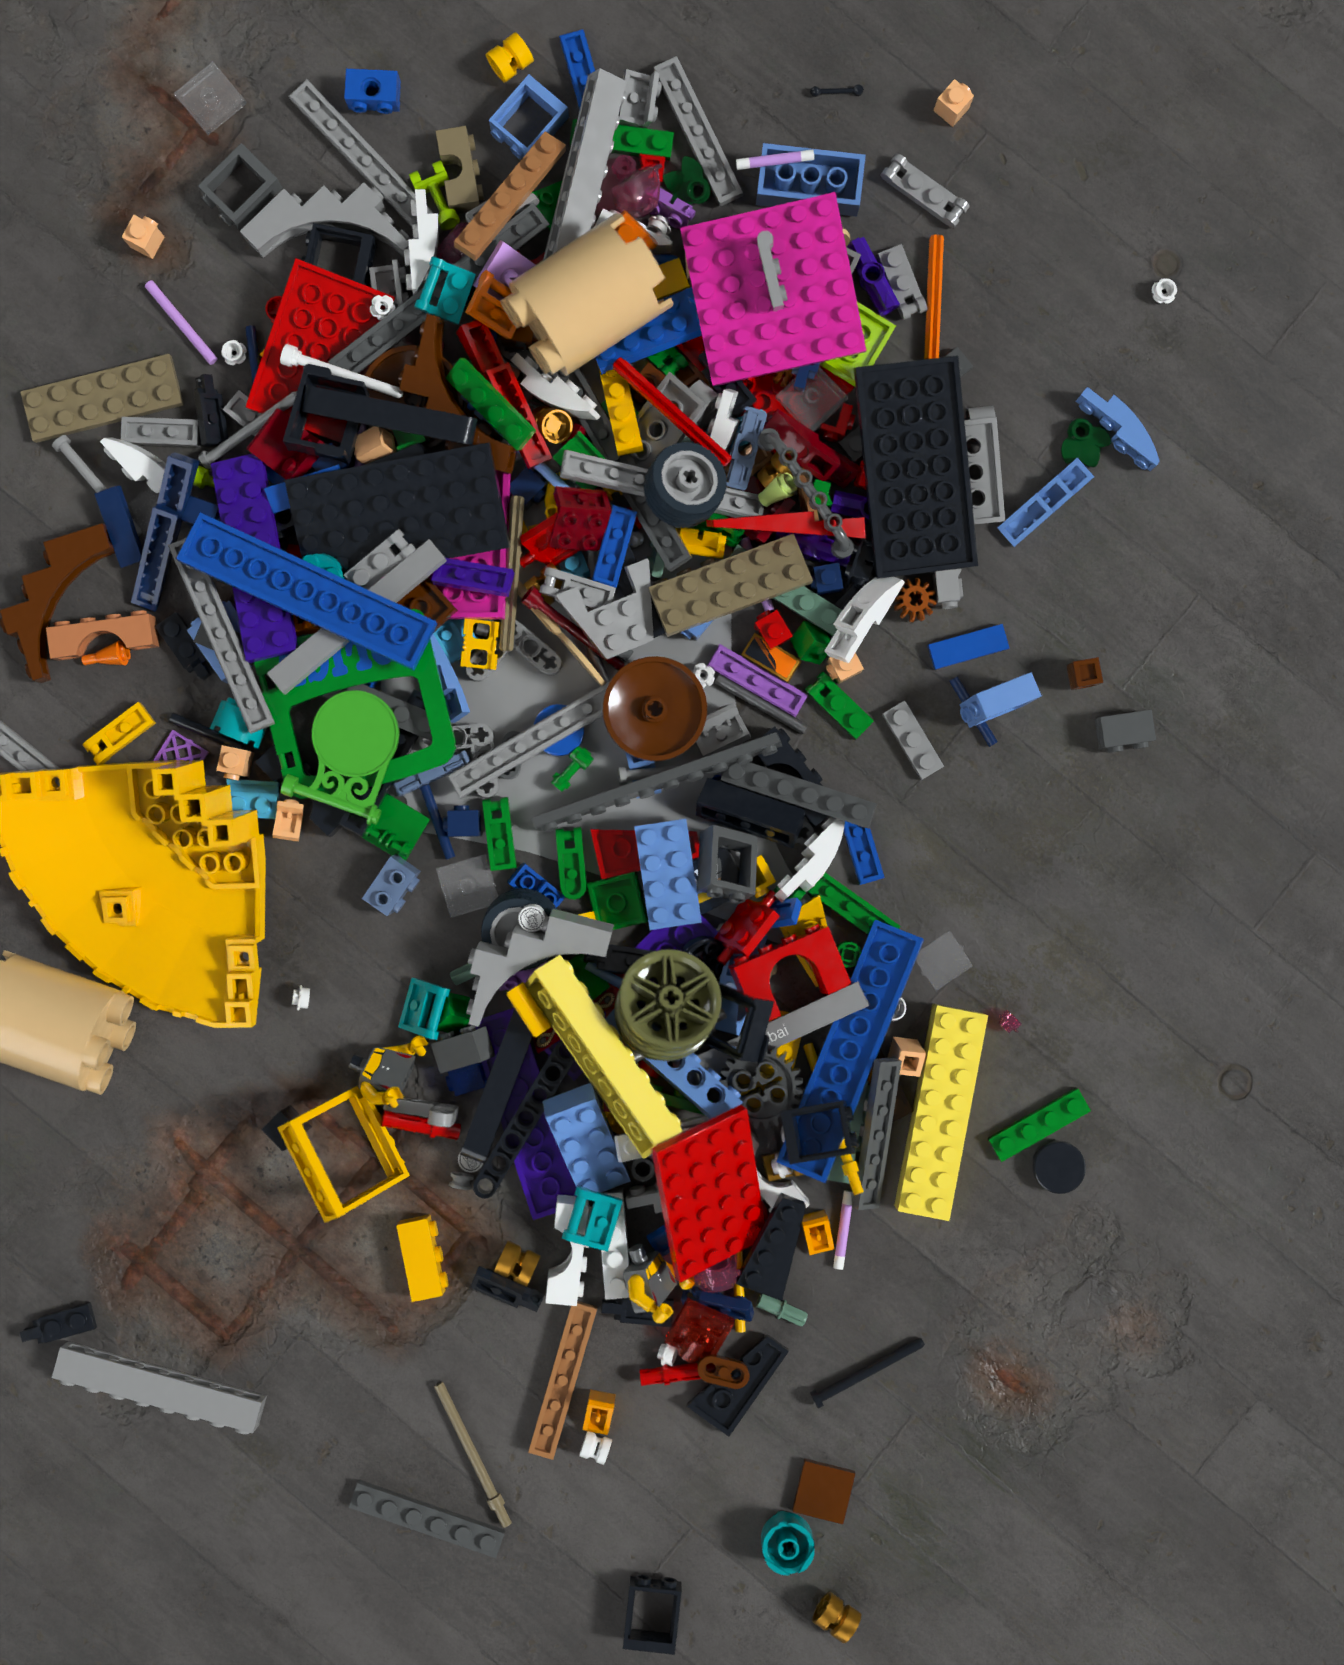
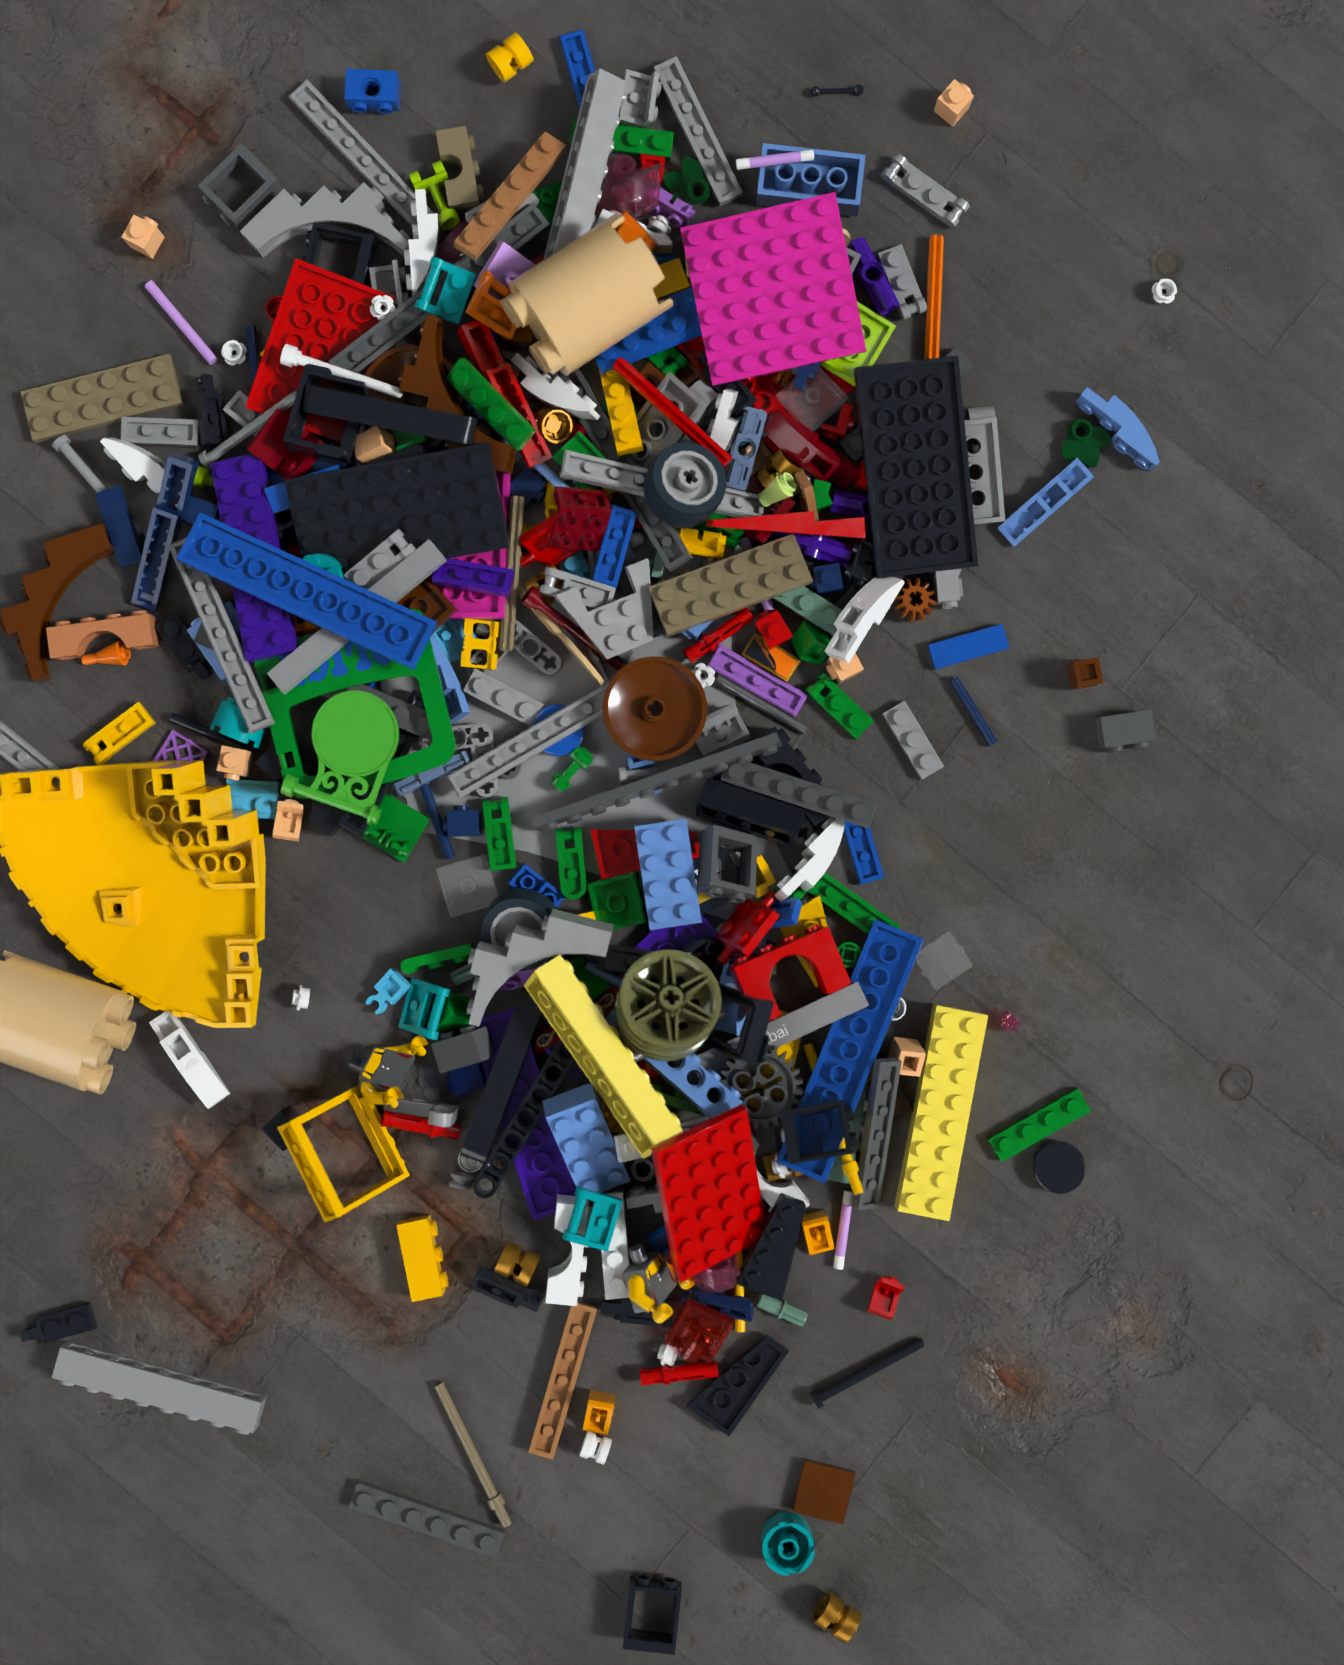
clear plate [173,61,247,135] -> none
sand blue brick [362,854,421,916] -> none
medium blue window [489,74,569,159] -> none
yellow brick [506,982,552,1037] -> none
white tile [519,904,546,932] -> none
reddish brown plate [697,1354,750,1389] -> none
light grey plate [757,231,788,311] -> none
dark grey bar [757,428,854,559] -> none
medium blue window [959,672,1041,728] -> none
none -> white slope [149,1011,230,1109]
none -> medium azure plate [366,968,412,1015]
none -> green plate [401,943,474,974]
none -> light grey plate [463,668,544,727]
none -> red pin [682,608,754,664]
none -> red bracket [866,1276,905,1321]

